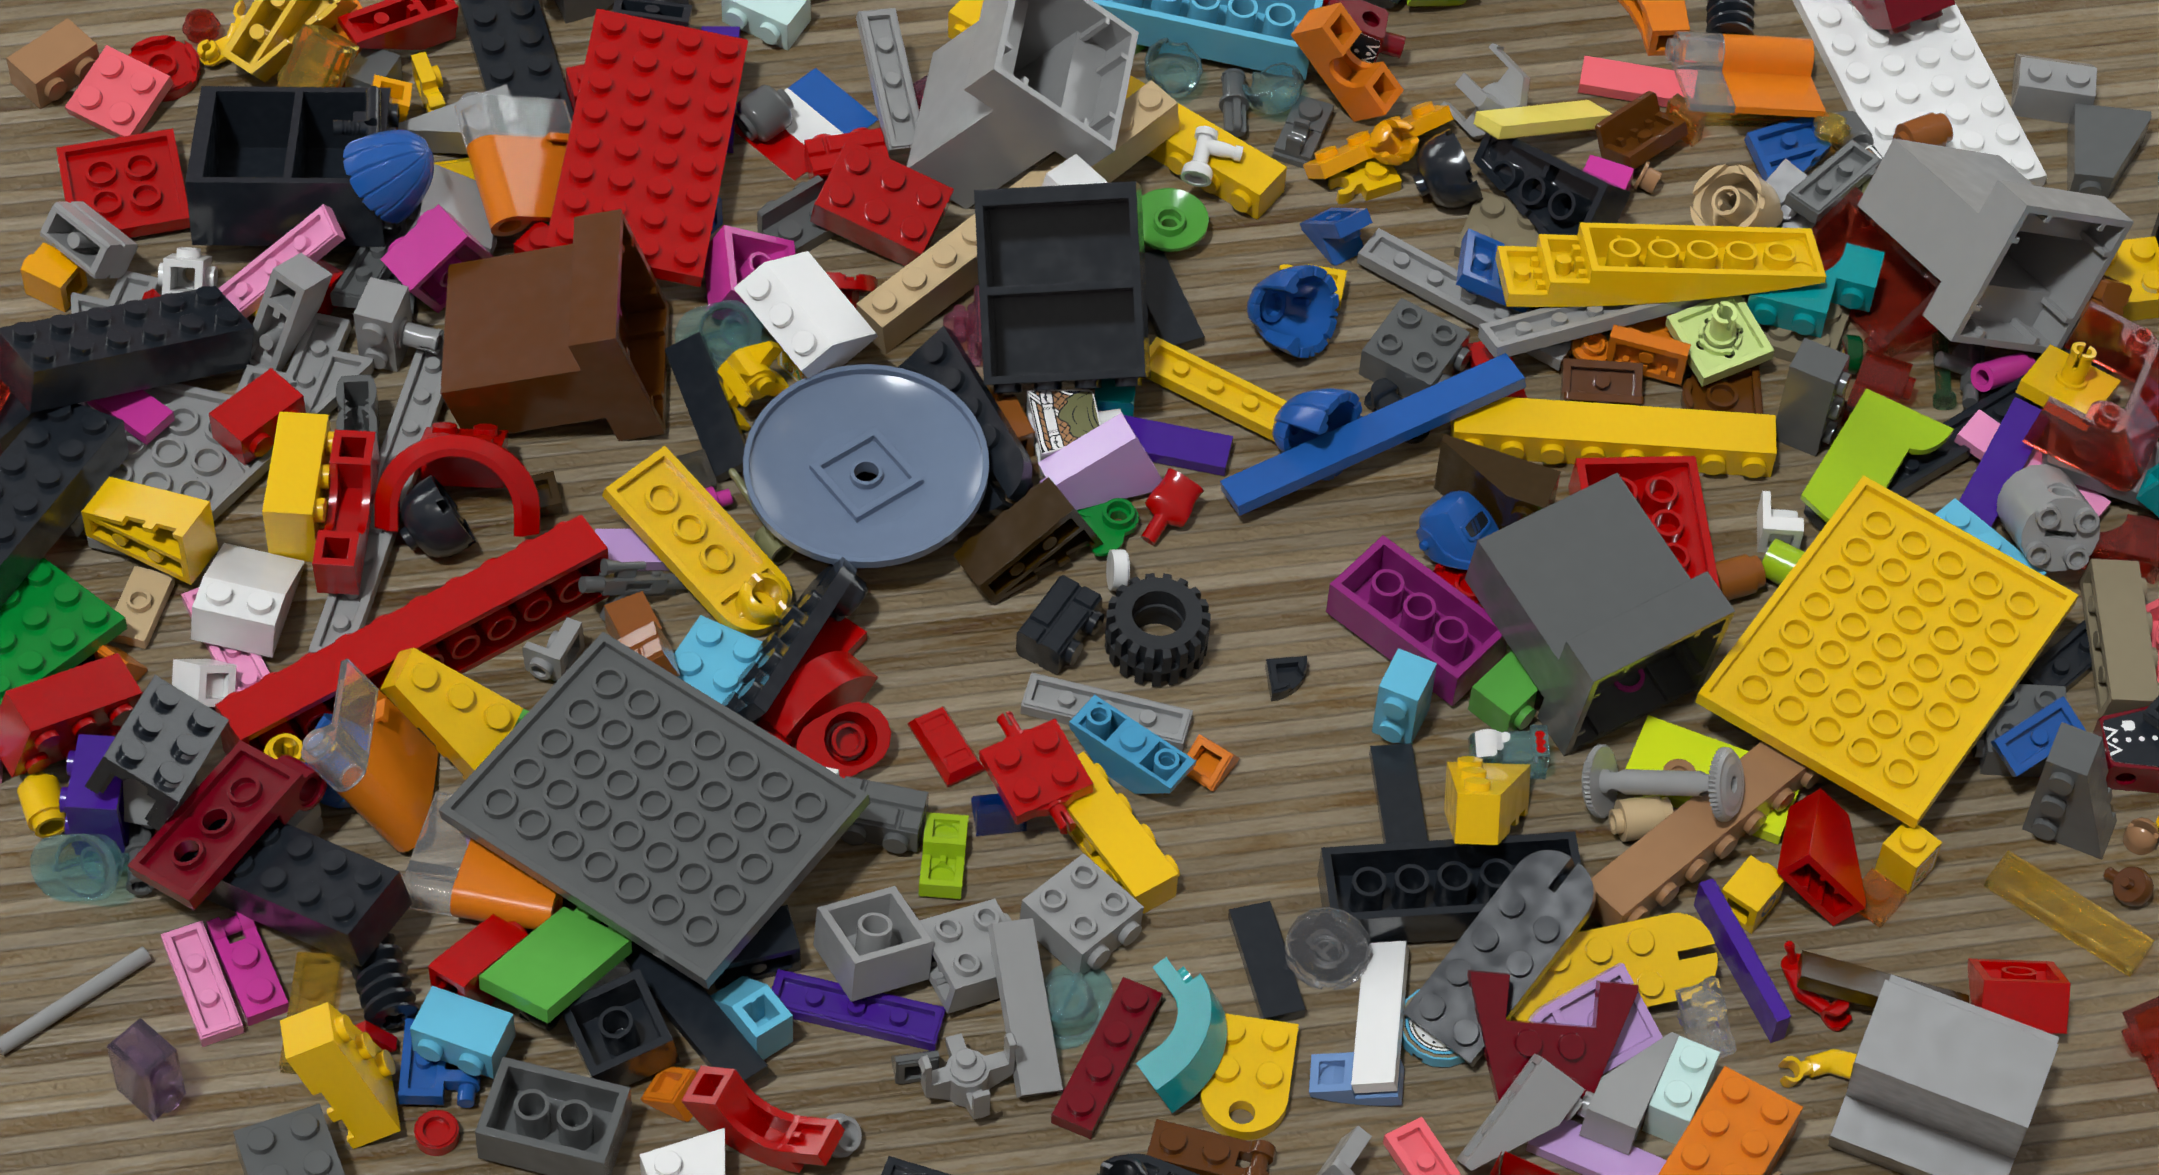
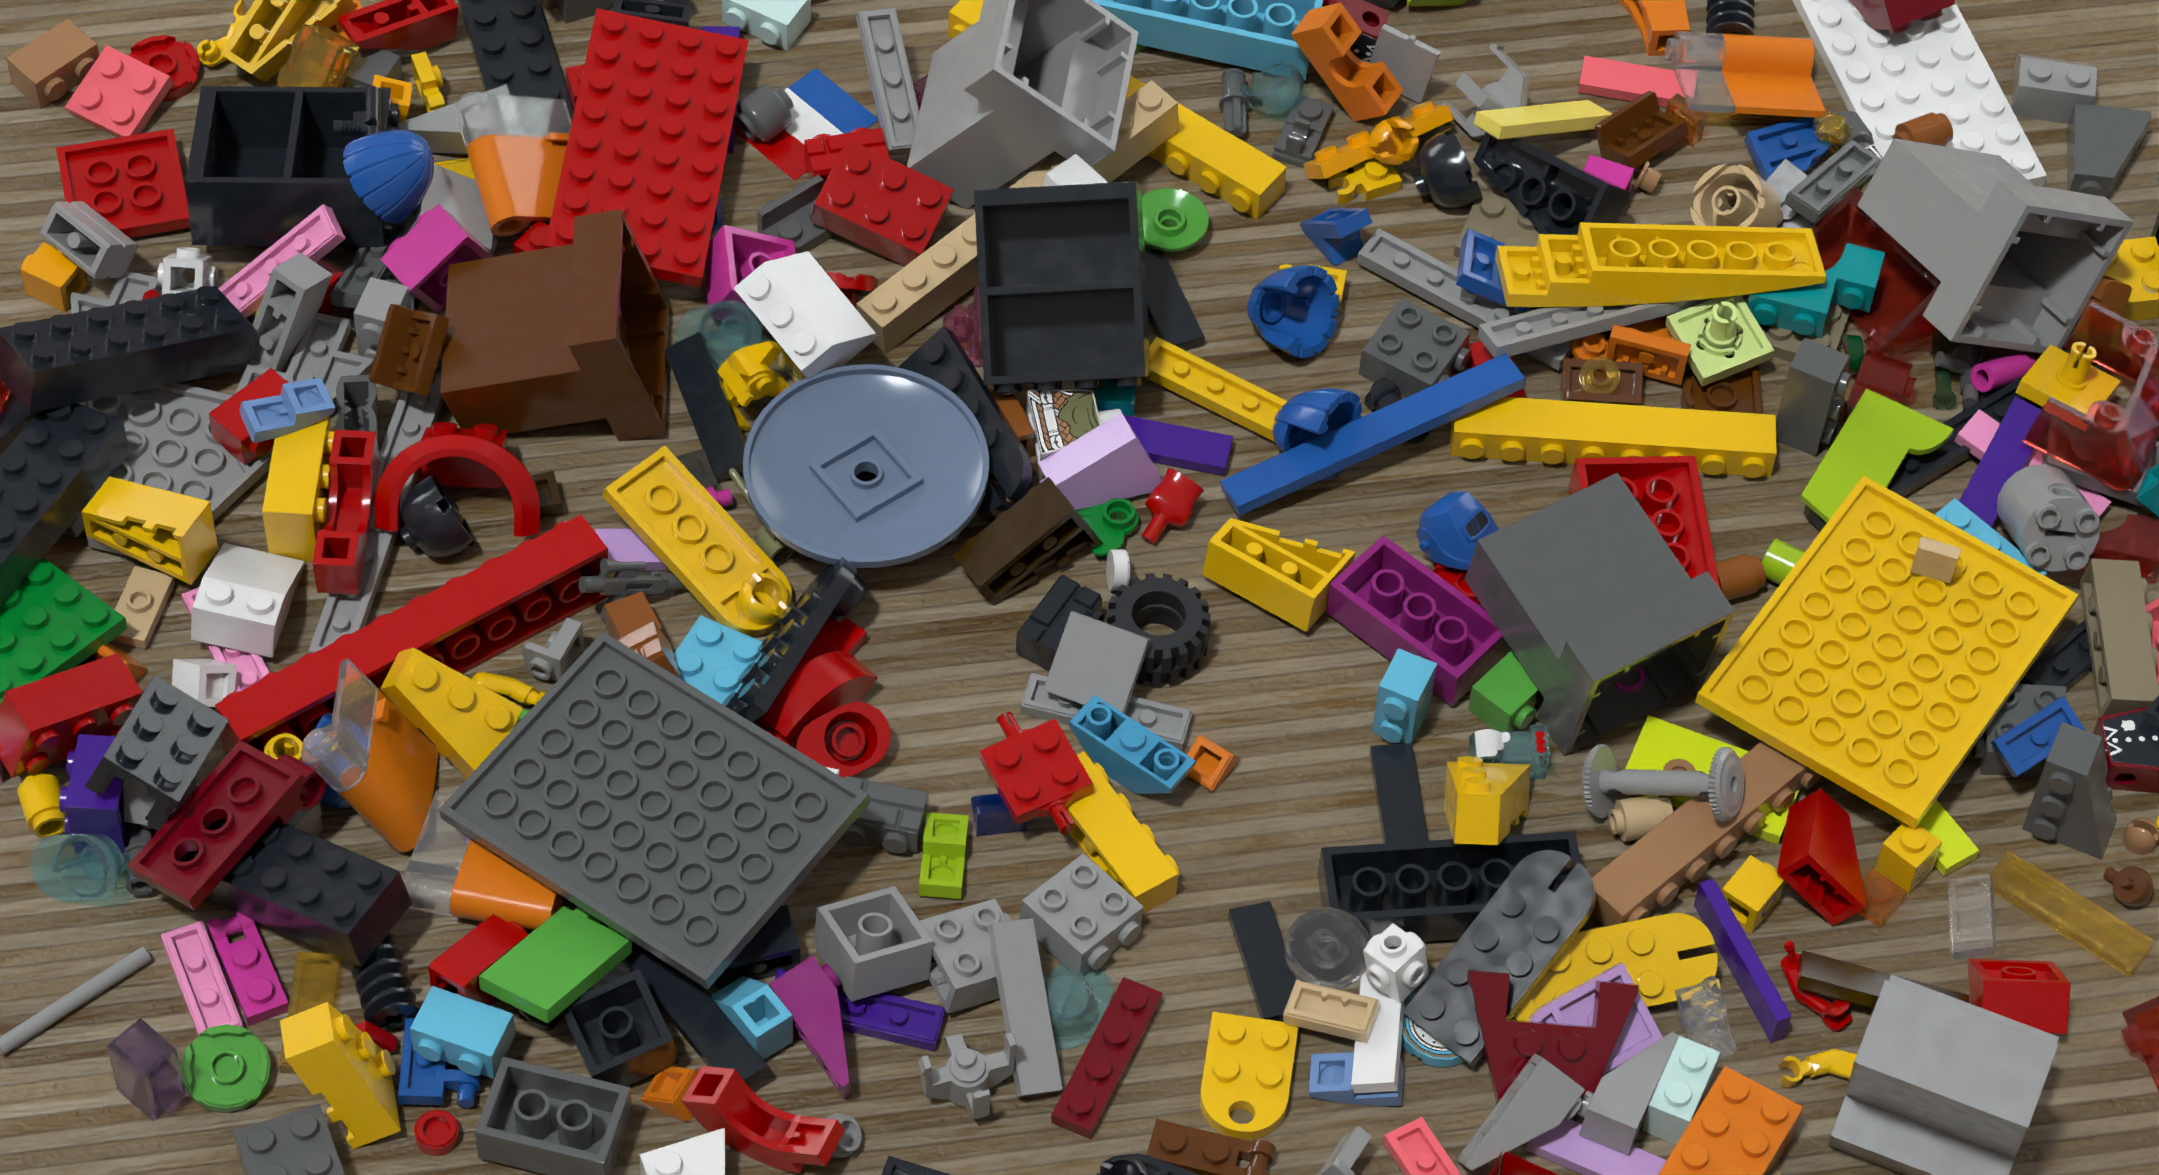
dark pink tile [87,390,175,445] -> none
clear red plate [182,9,221,44] -> none
dark grey slope [891,1050,939,1084] -> none
red tile [908,706,985,787] -> none
teal arch [1136,957,1227,1113] -> none
clear light blue hair [1144,38,1203,98] -> none
white piece [1181,126,1243,187] -> none
black tile [1265,656,1307,701] -> none
dark brown slope [1434,434,1561,530] -> none
white panel [1757,491,1804,553] -> none
none -> bright green tile [181,1024,271,1113]
none -> medium blue slope [239,377,335,443]
none -> reddish brown bracket [369,304,450,397]
none -> yellow arm [471,672,547,706]
none -> magenta slope [769,955,852,1100]
none -> light grey tile [1043,611,1151,714]
none -> yellow wedge [1202,518,1356,632]
none -> tan plate [1283,980,1380,1043]
none -> white brick [1363,923,1429,1004]
none -> light grey piece [1369,24,1441,104]
none -> clear yellow plate [1579,356,1620,394]
none -> neon yellow tile [1894,799,1980,876]
none -> tan tile [1910,537,1961,583]
none -> clear tile [1948,873,1996,960]

